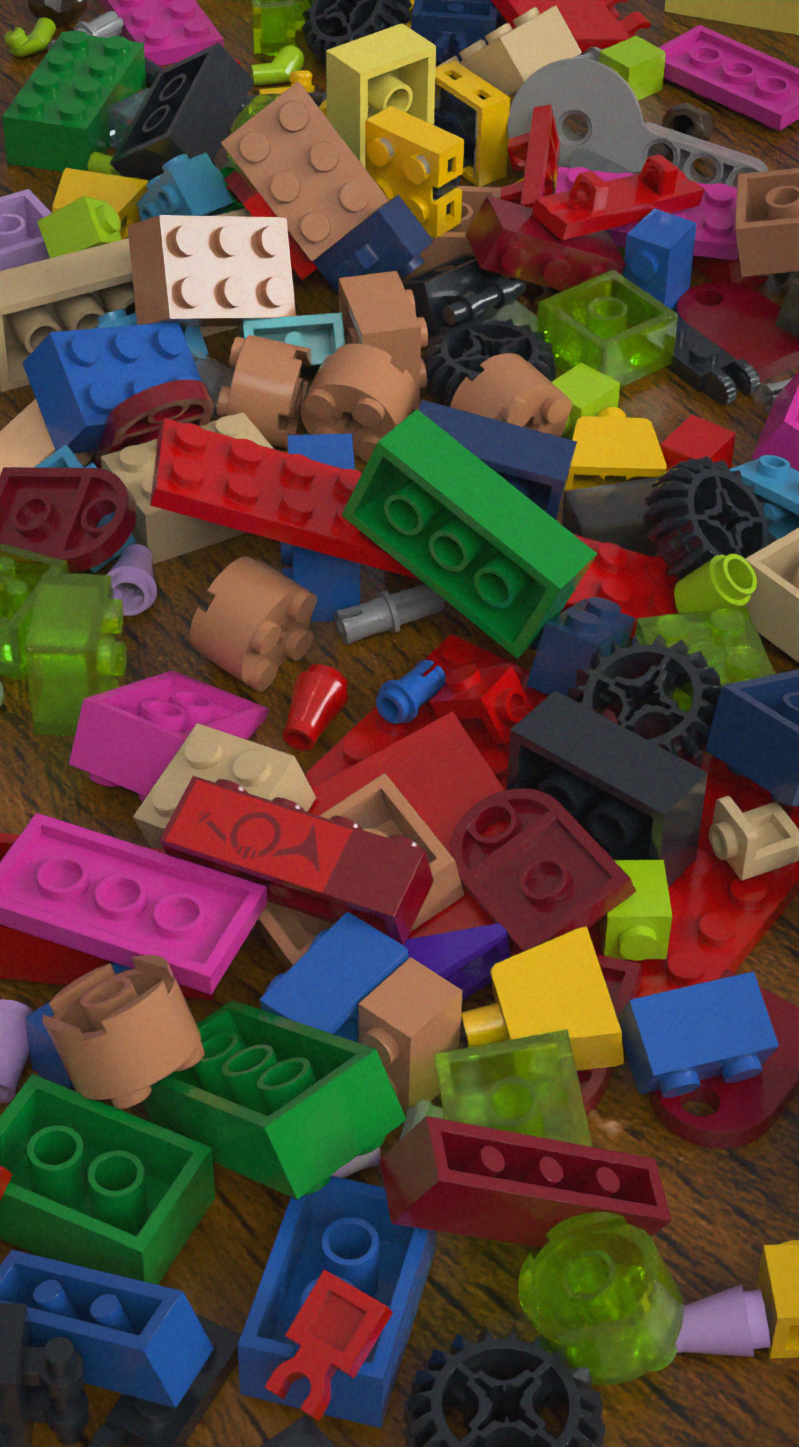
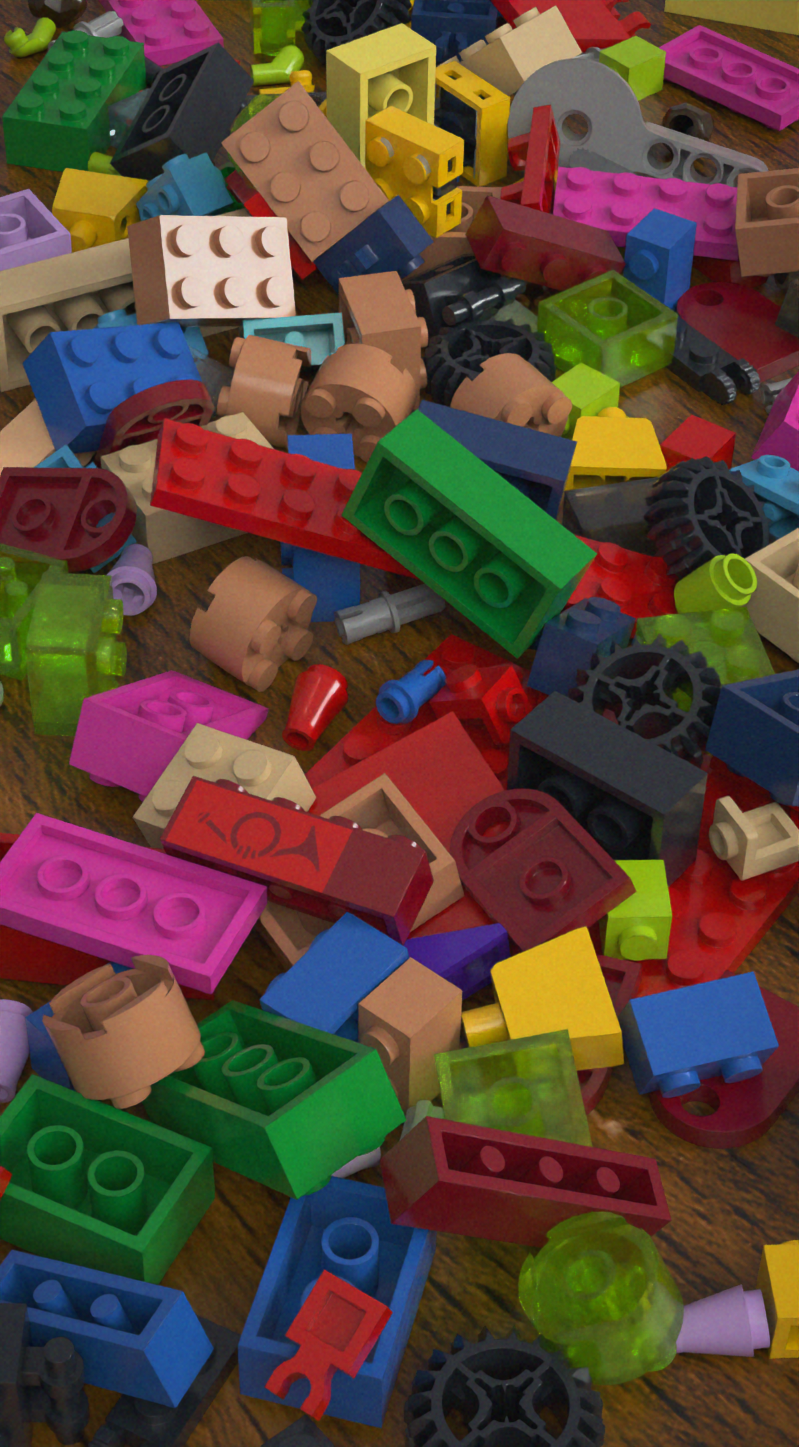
lime brick [37,196,122,258] -> none
red hinge [531,154,705,241] -> none

